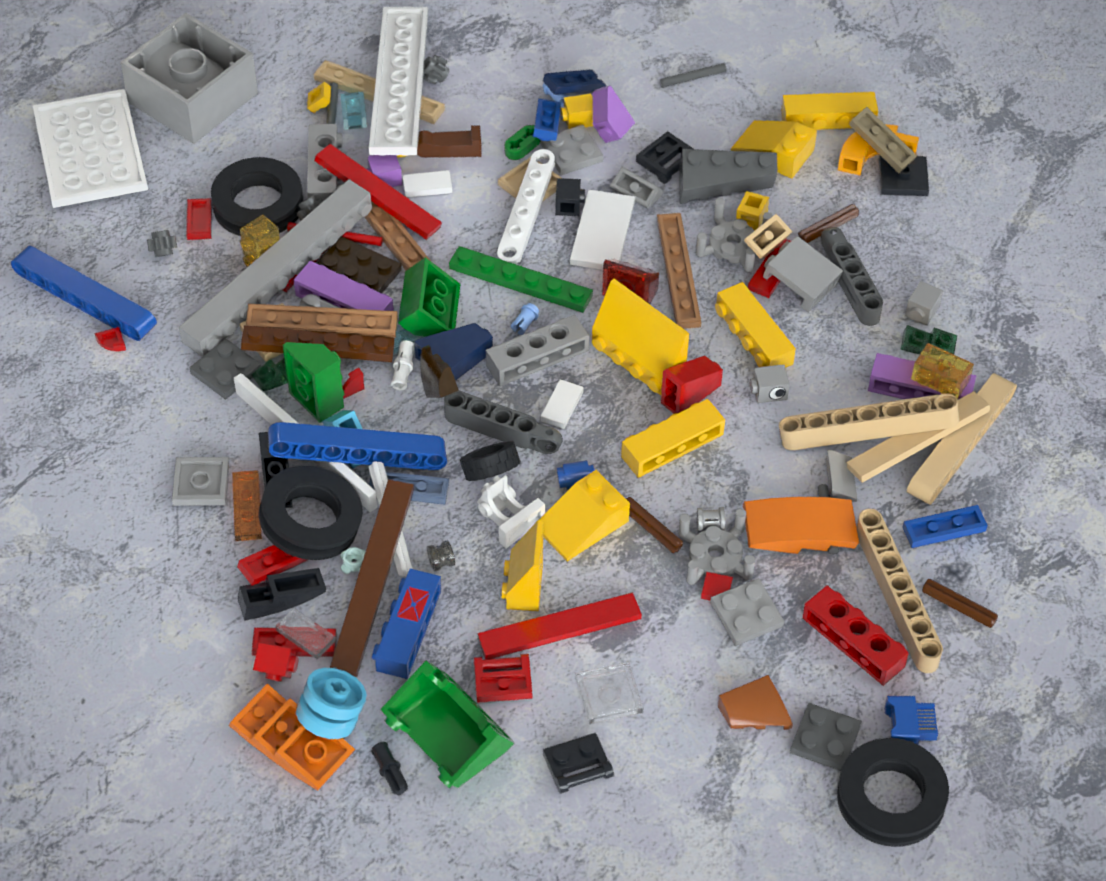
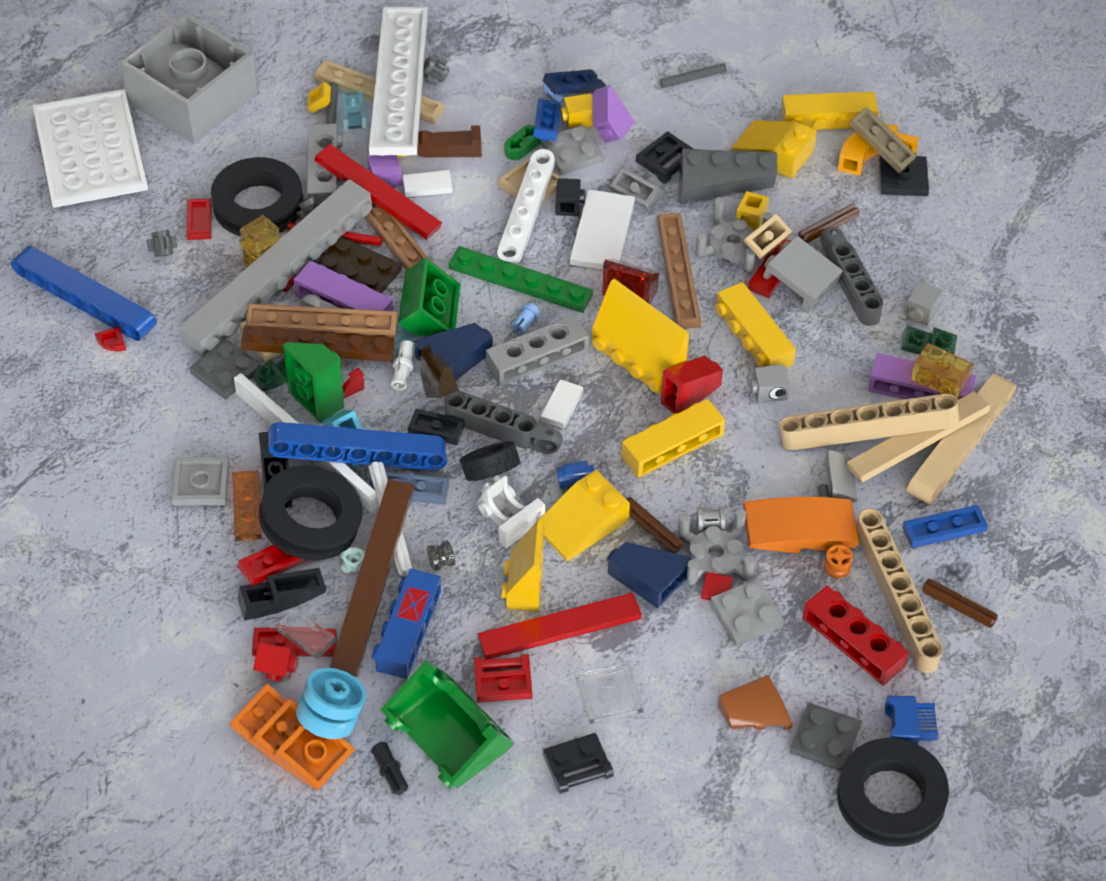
none -> black plate [408,409,465,445]
none -> dark blue slope [607,542,693,609]
none -> orange wheel [824,545,853,579]

